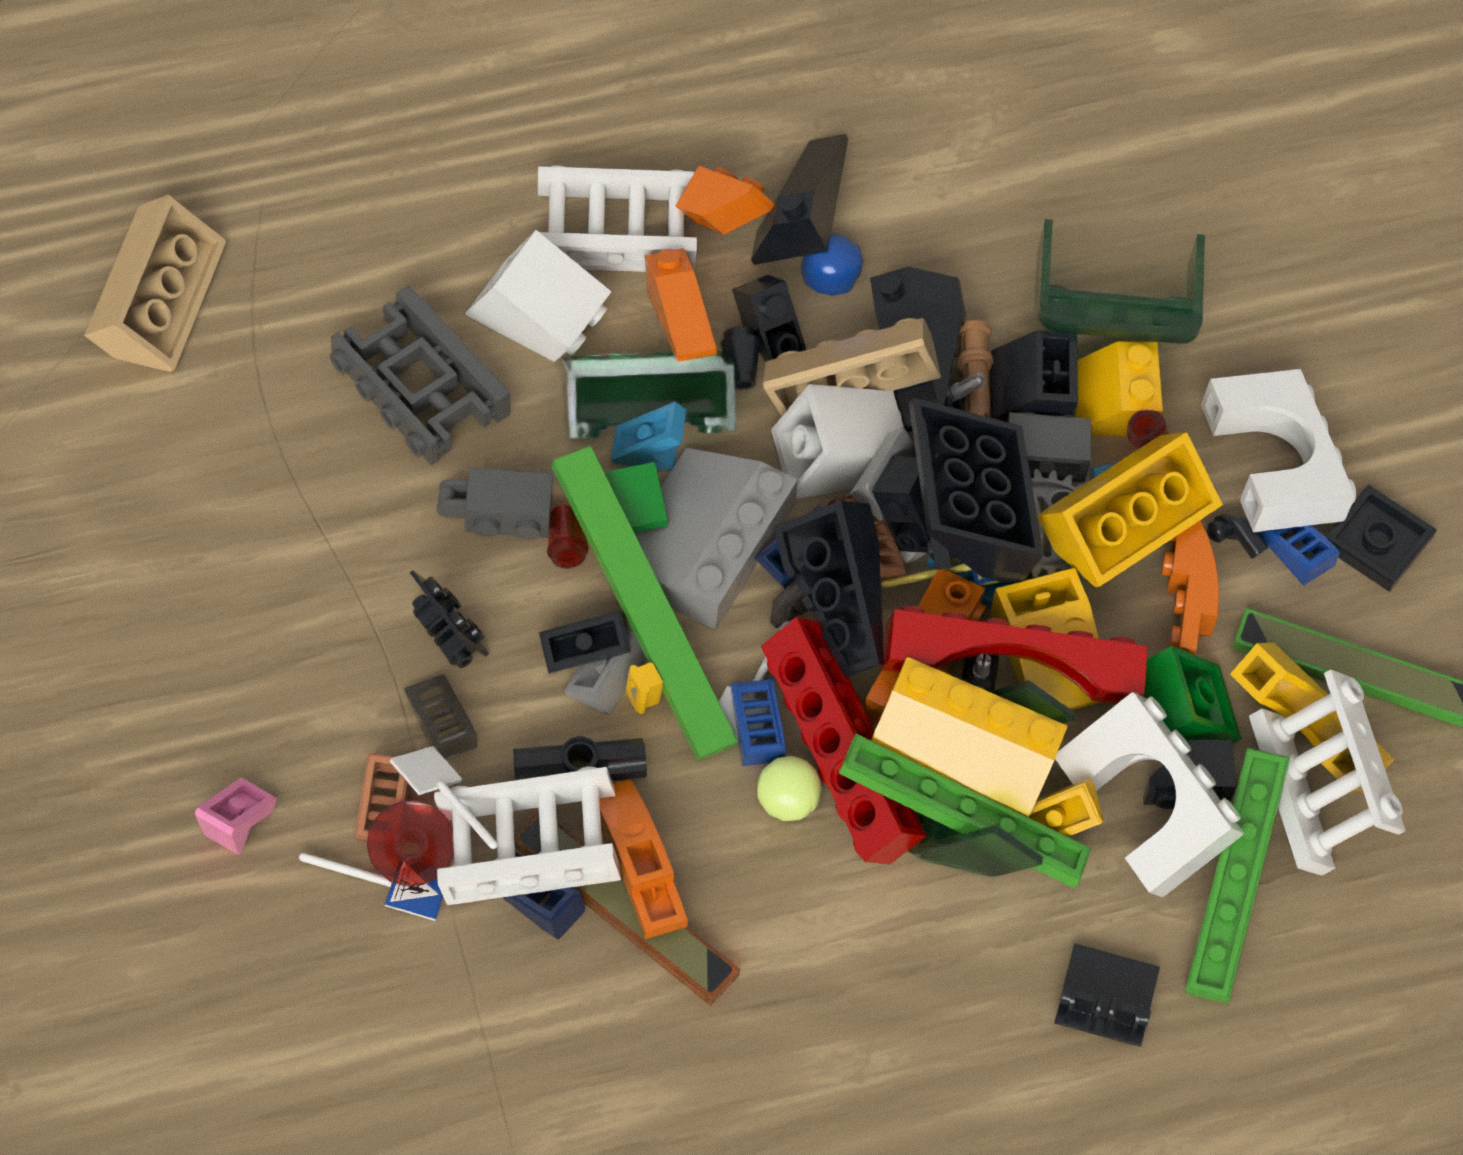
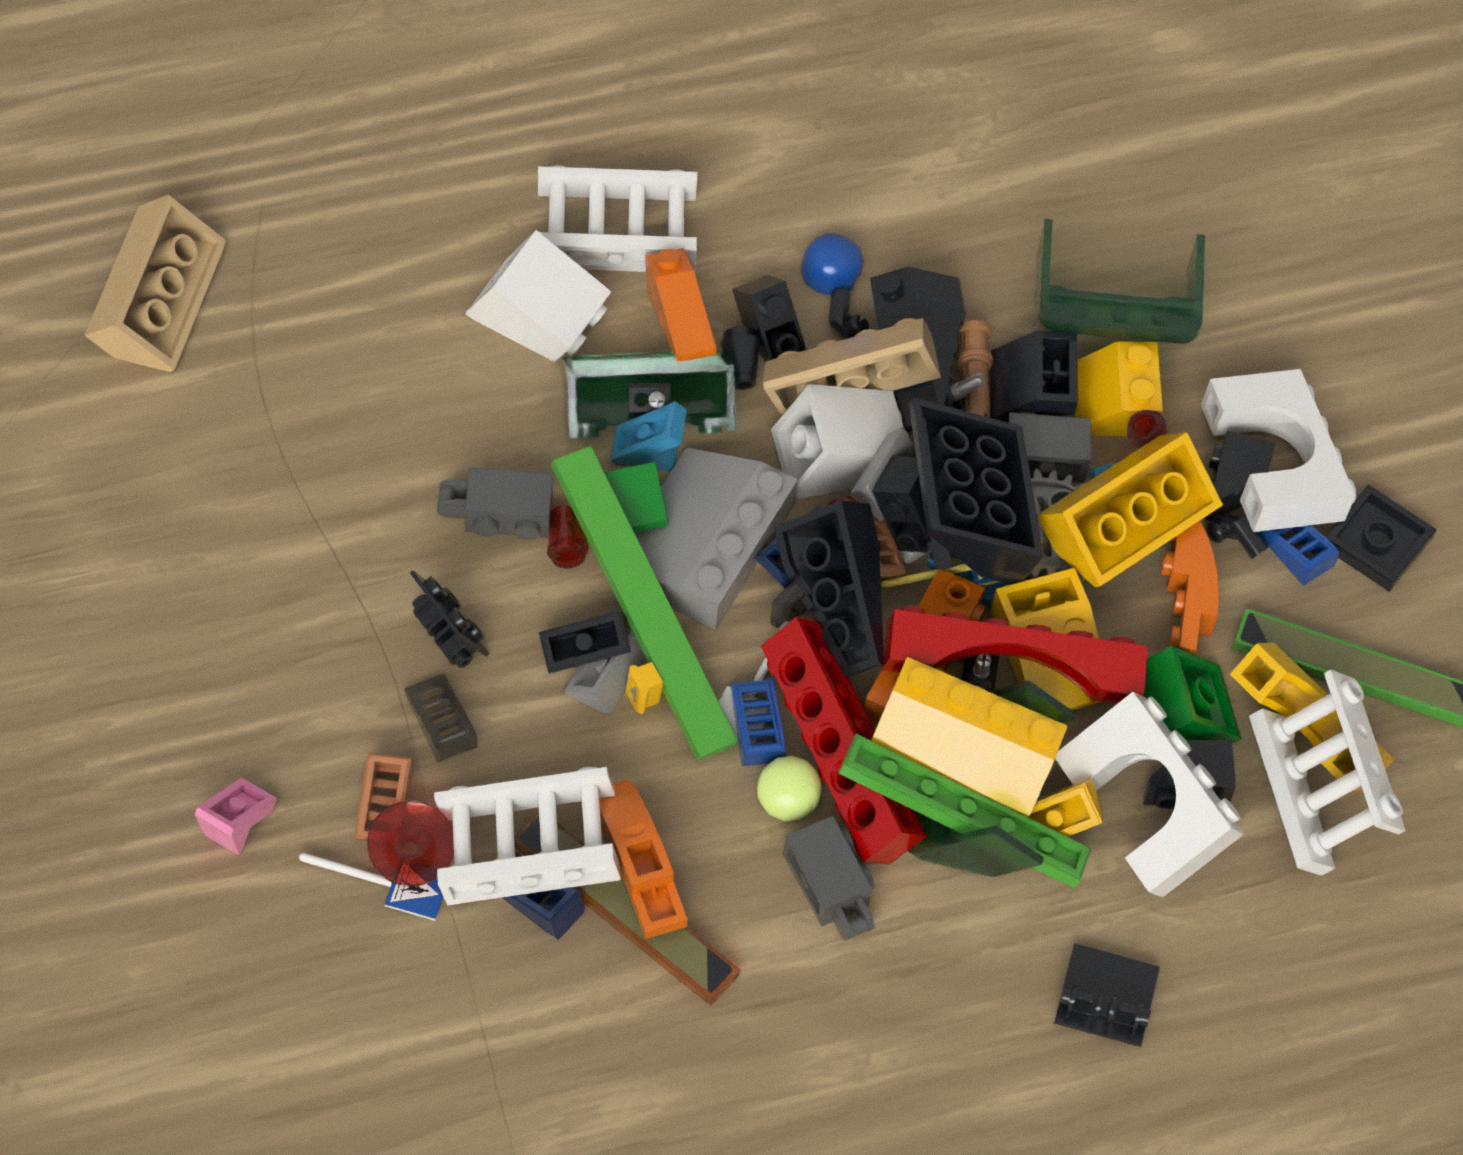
dark grey fence [330,285,510,465] -> none
white piece [390,746,498,849] -> none
black piece [513,736,647,780] -> none
orange slope [675,166,775,235] -> none
black wedge [751,134,848,265] -> none
bright green tile [1185,748,1290,1005] -> none
none -> black piece [629,382,670,415]
none -> dark grey brick [783,816,875,941]
none -> black arm [828,289,869,339]
none -> black slope [1204,430,1275,521]

